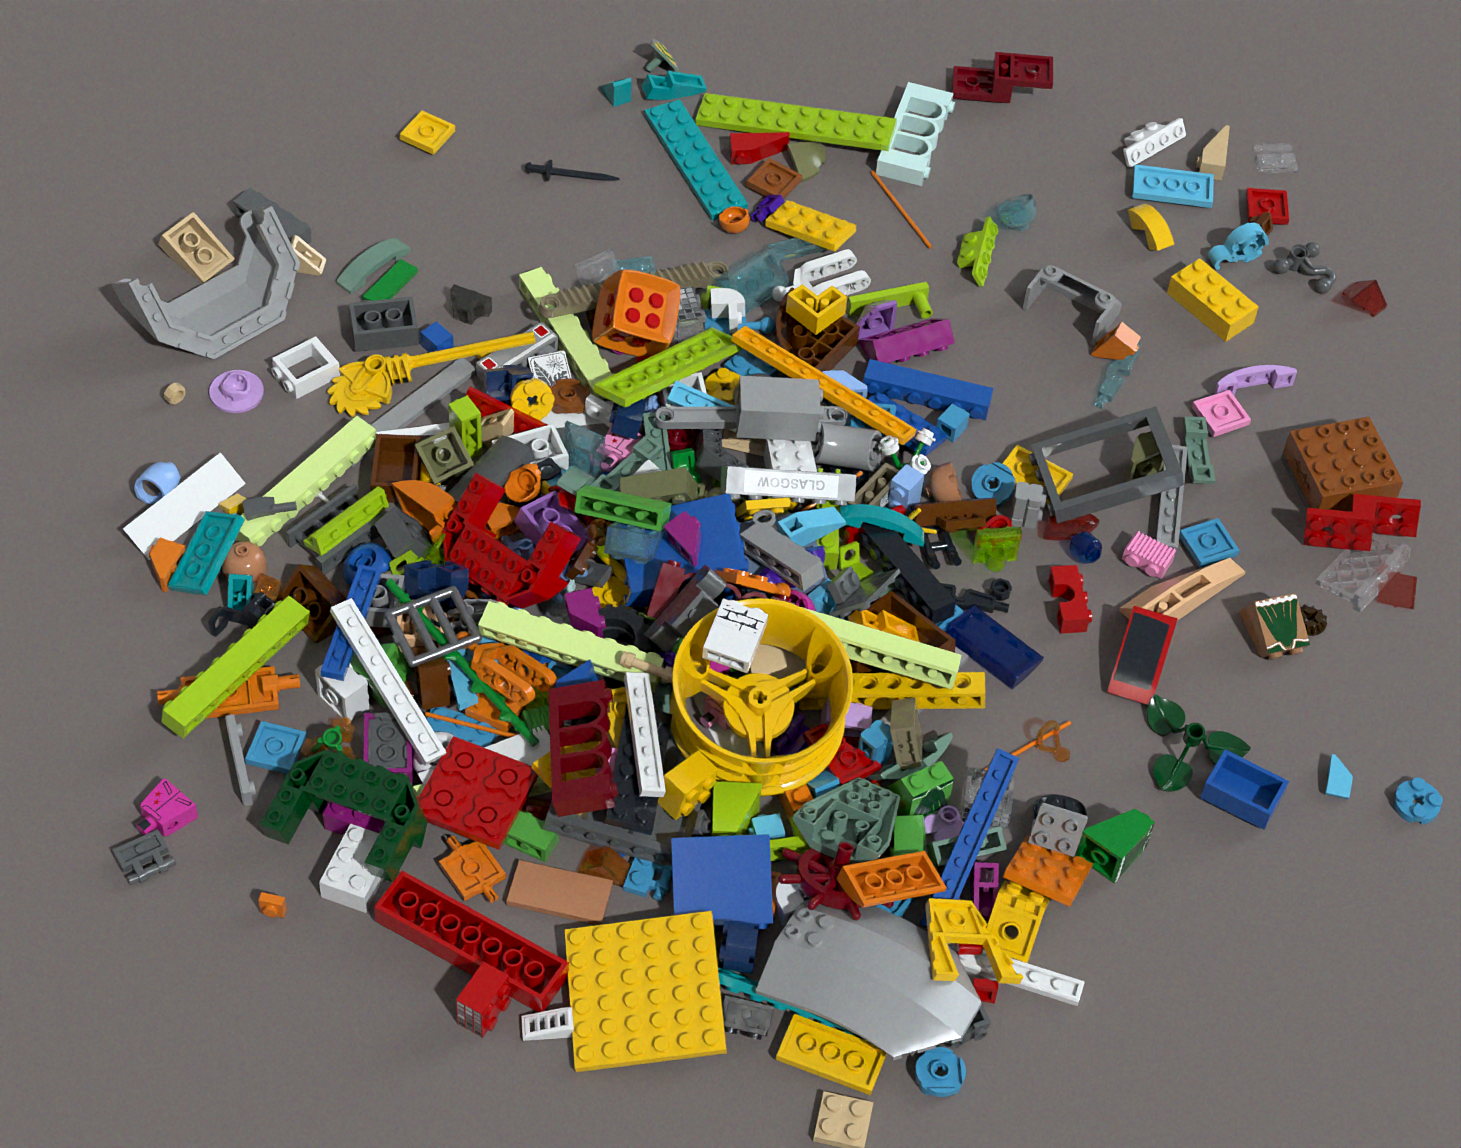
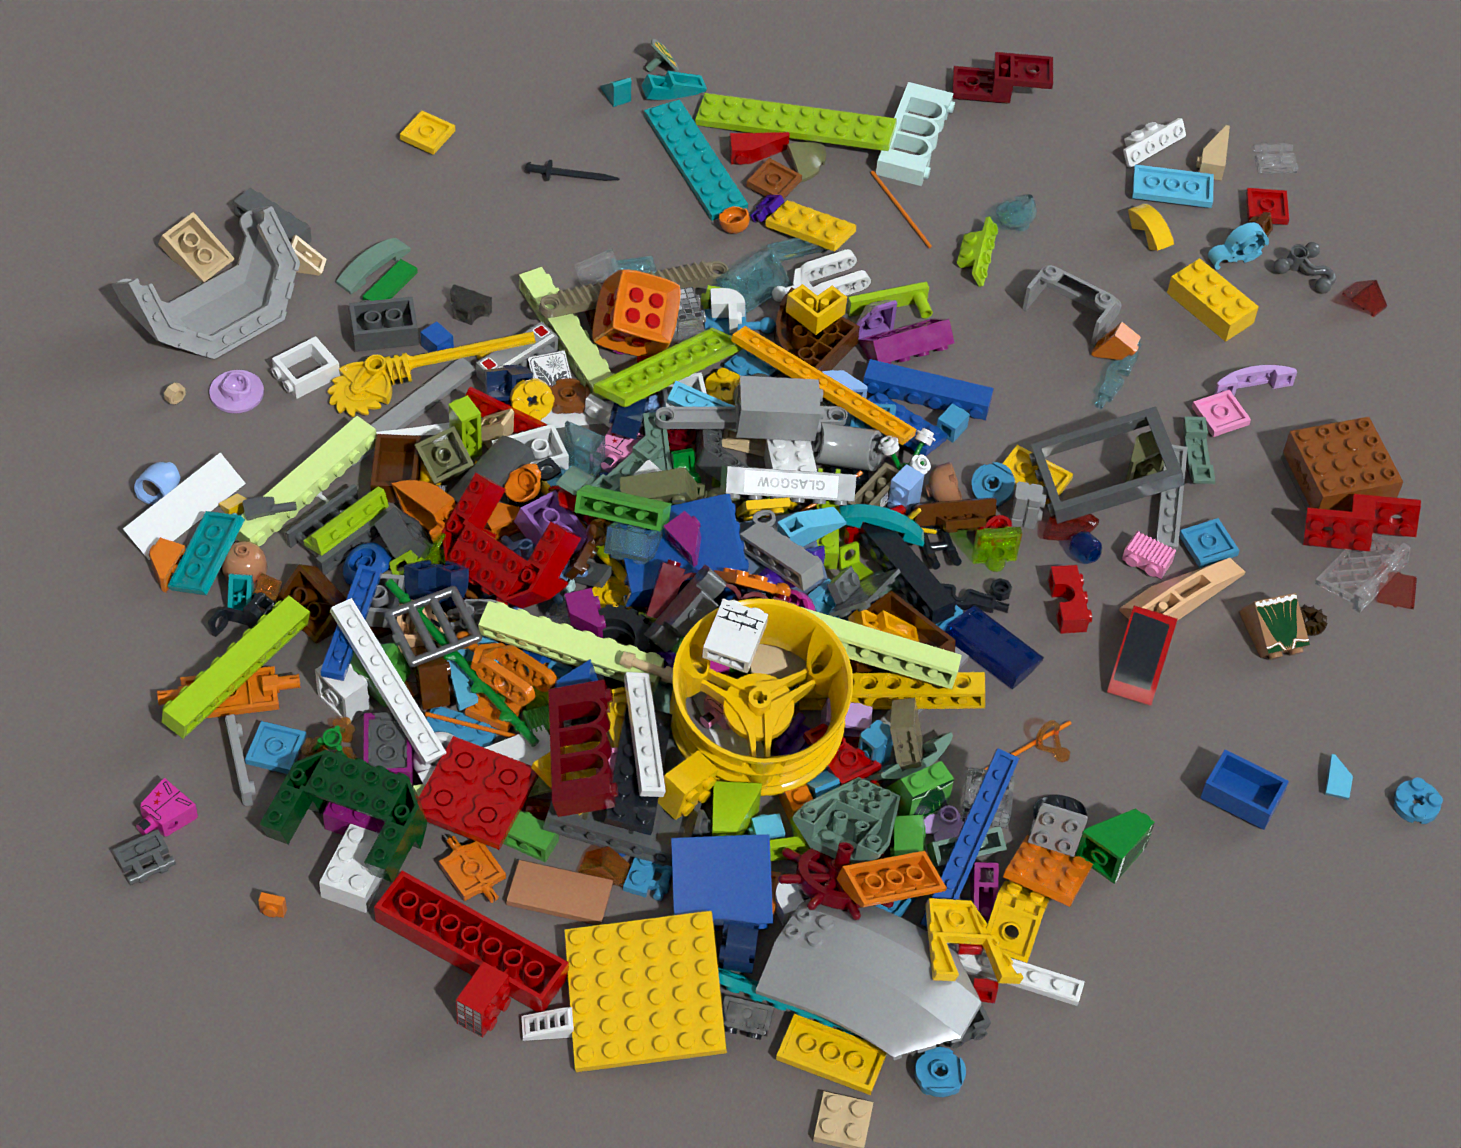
dark green plant [1147,694,1251,792] -> none

